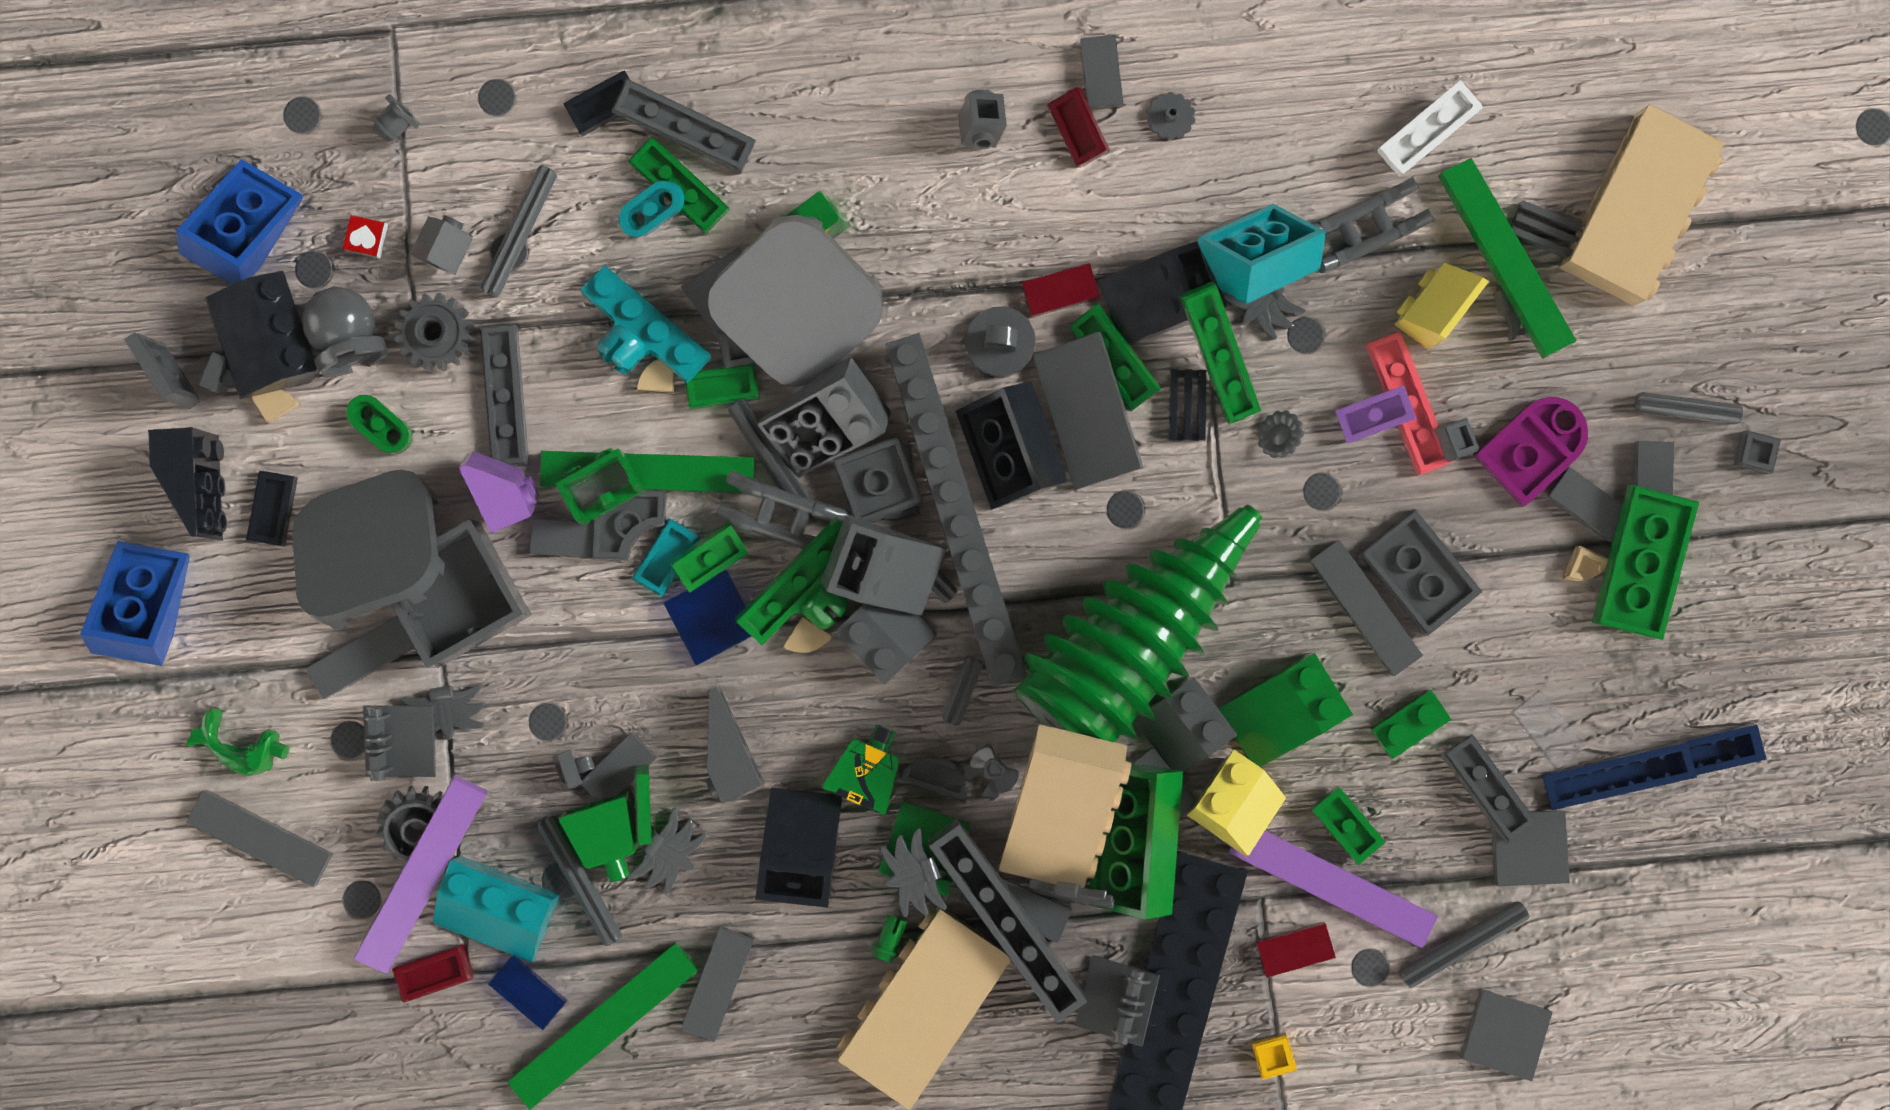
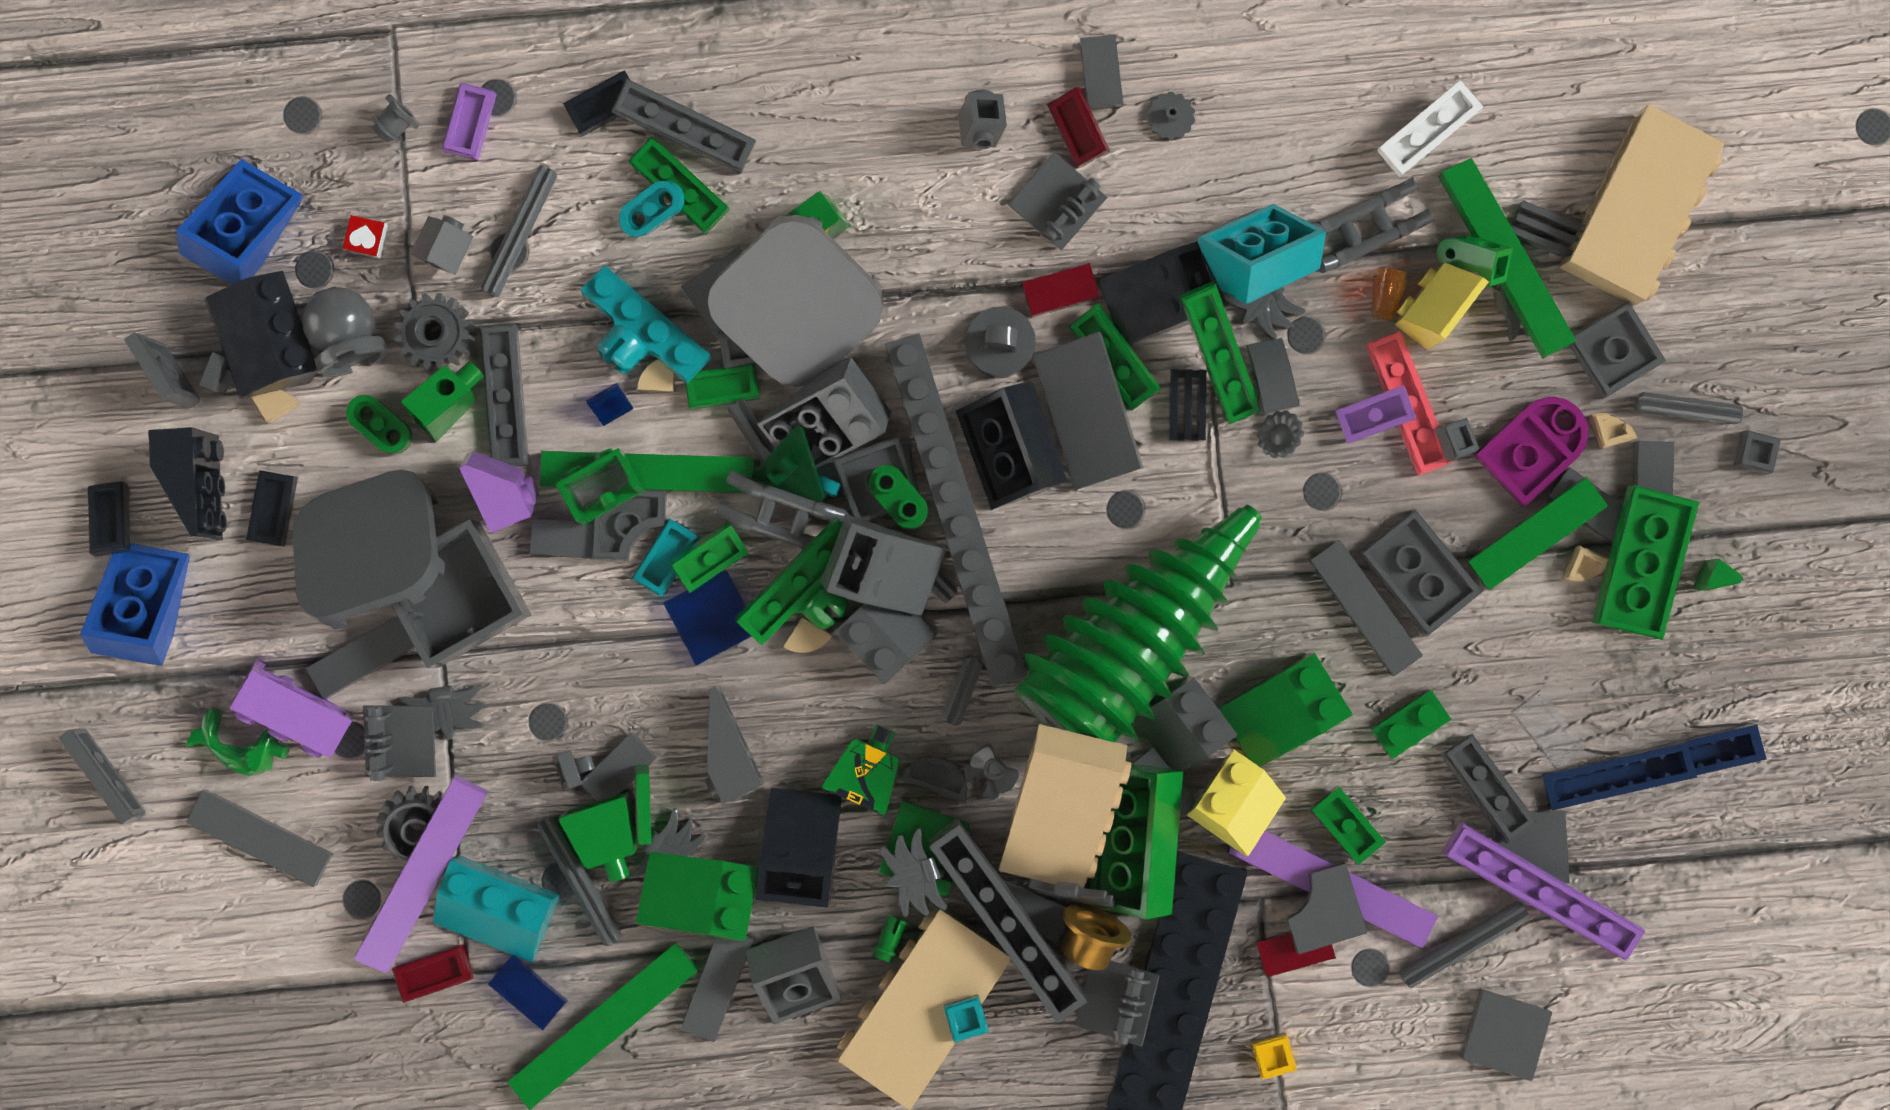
none -> dark grey tile [59,729,146,825]
none -> black tile [88,481,130,557]
none -> medium lavender wedge [230,659,353,758]
none -> green torso [401,361,484,442]
none -> medium lavender tile [442,82,497,161]
none -> clear blue slope [586,382,634,426]
none -> green slope [635,852,759,943]
none -> dark grey slope [745,926,841,1024]
none -> dark green piece [752,426,825,502]
none -> teal tile [818,474,842,499]
none -> green plate [868,465,928,529]
none -> teal tile [944,995,989,1043]
none -> dark grey hinge [1008,152,1108,251]
none -> pearl gold piece [1061,904,1132,971]
none -> dark grey slope [1246,338,1300,414]
none -> dark grey tile [1286,862,1368,954]
none -> clear orange cone [1371,267,1408,321]
none -> green leg [1437,234,1513,287]
none -> medium lavender tile [1441,821,1646,961]
none -> green tile [1467,477,1608,590]
none -> dark grey tile [1569,301,1666,399]
none -> tan tile [1589,413,1637,449]
none -> green slope [1694,558,1743,591]

